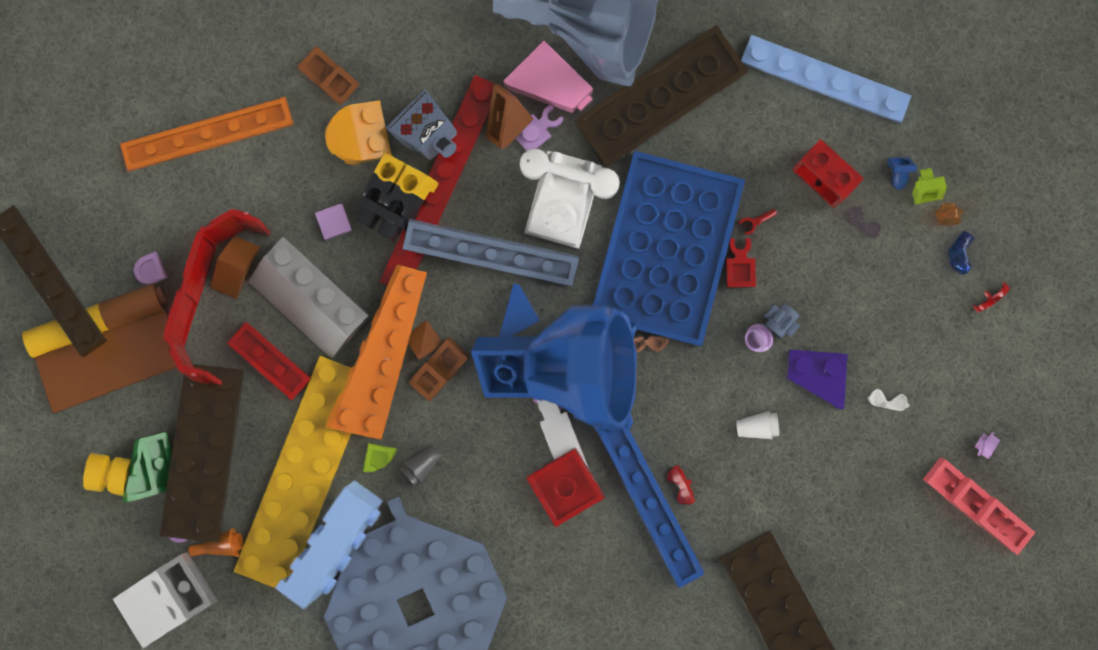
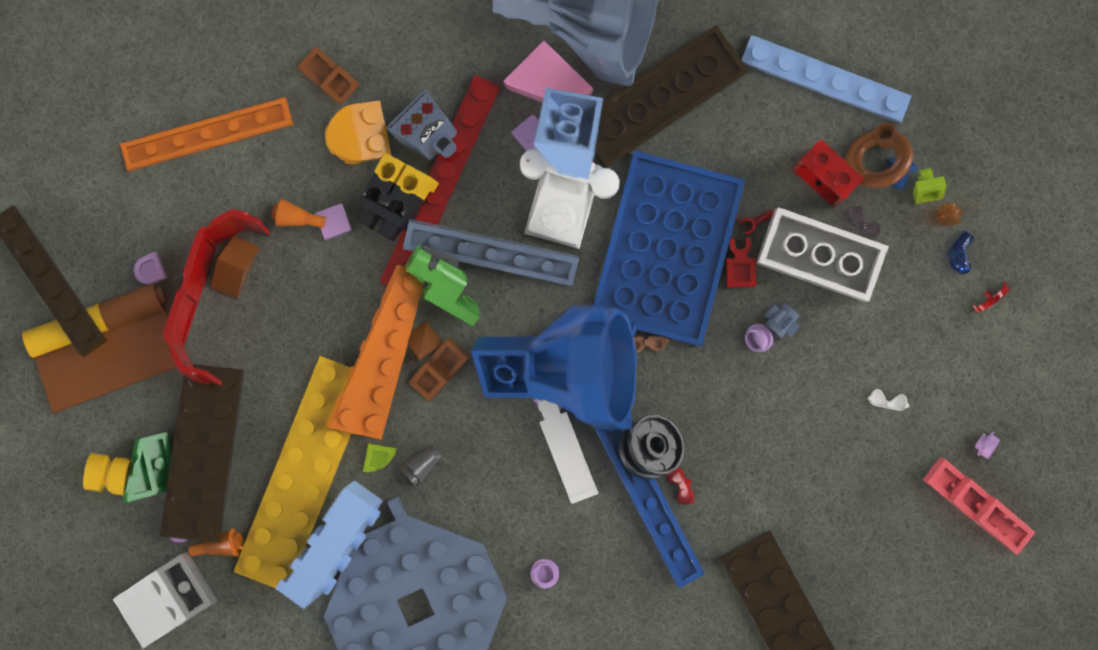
red plate [227,322,311,401] -> none
light grey slope [248,237,371,359] -> none
dark orange slope [485,84,534,149] -> none
blue slope [499,283,540,337] -> none
red tile [526,447,606,528] -> none
white cone [737,411,779,440] -> none
dark purple wing [787,349,848,409] -> none
none -> orange cone [271,199,326,228]
none -> bright green plate [405,244,480,326]
none -> lavender plate [530,559,559,588]
none -> light blue slope [534,88,603,179]
none -> black wheel [618,415,685,480]
none -> white brick [756,207,889,302]
none -> dark orange piece [845,123,913,188]

